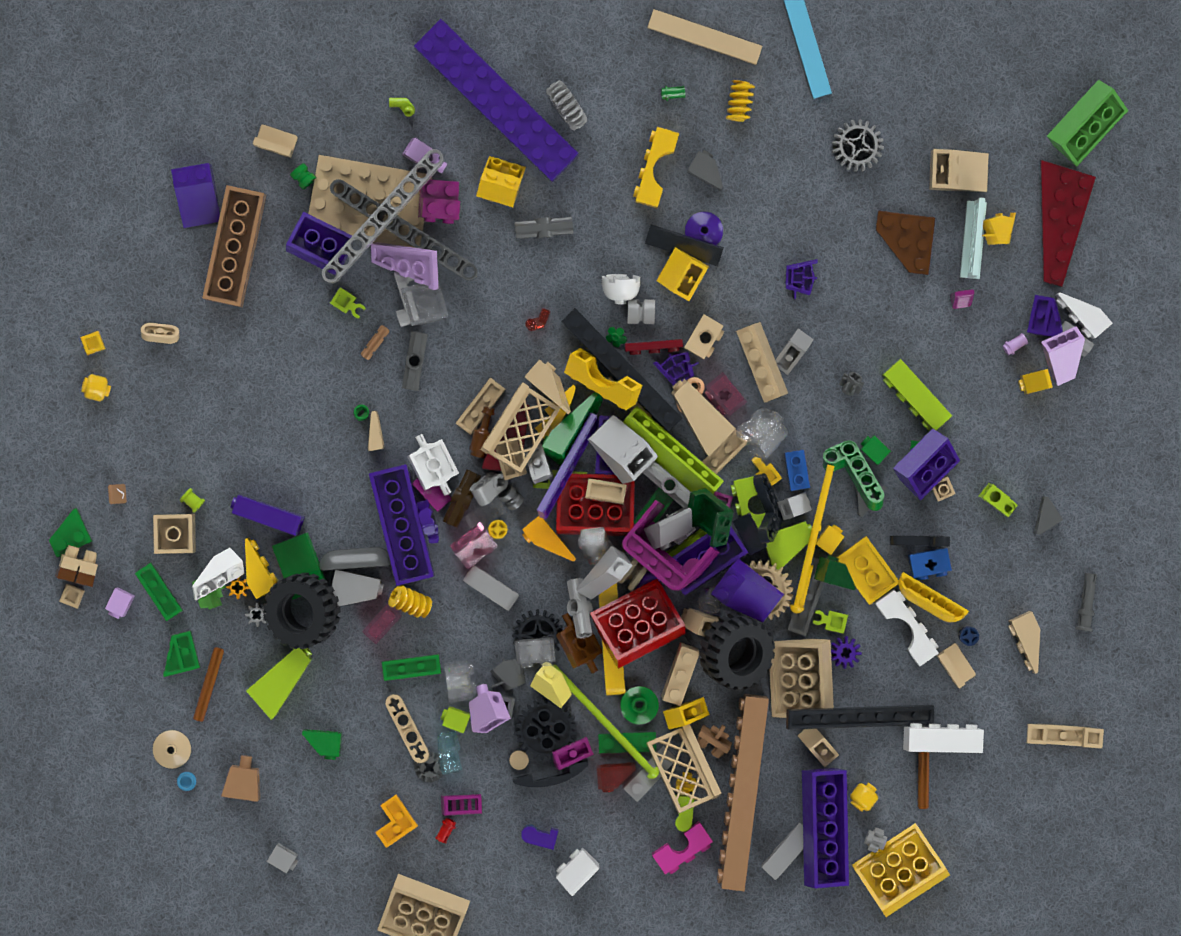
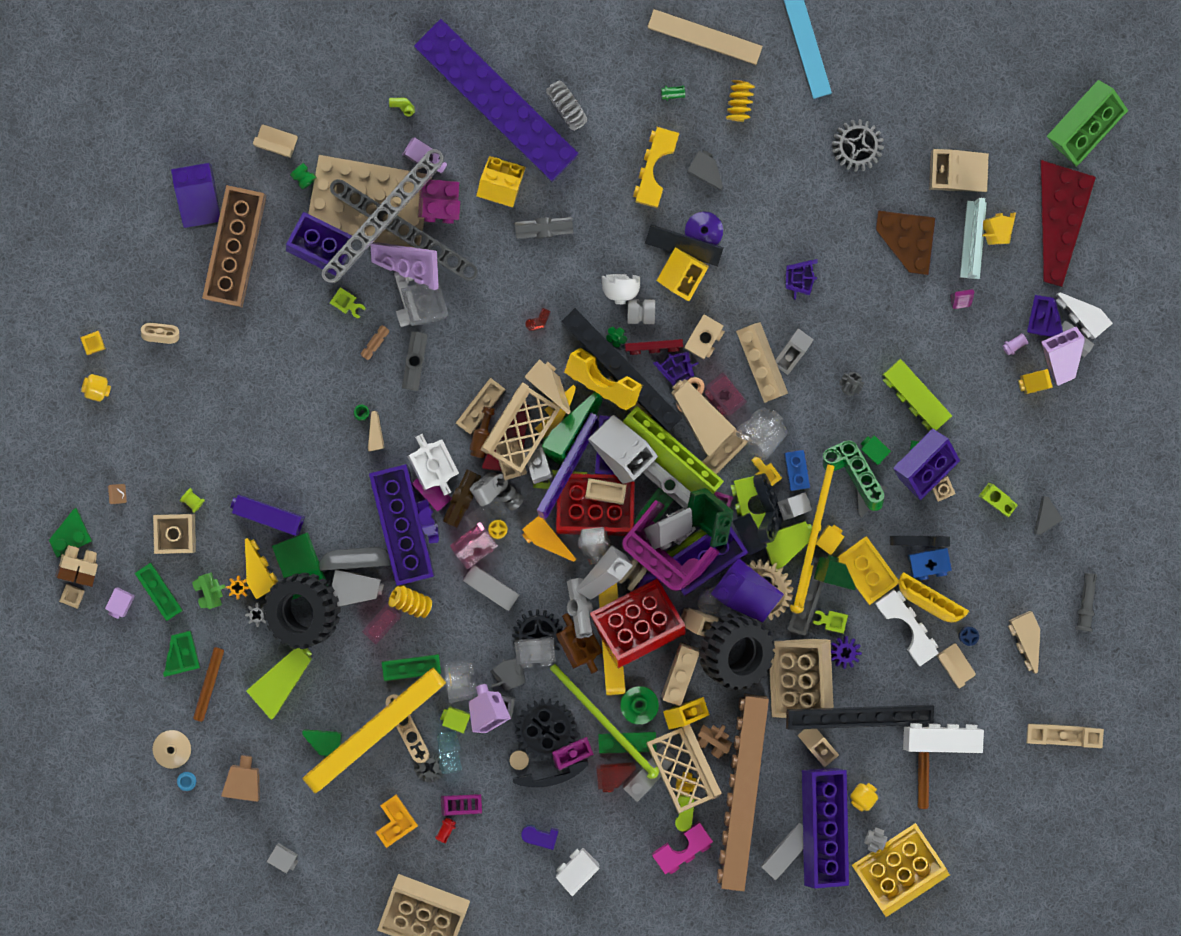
white slope [192,548,244,600] -> none
light yellow slope [530,662,572,708] -> none
none -> yellow beam [302,668,446,793]

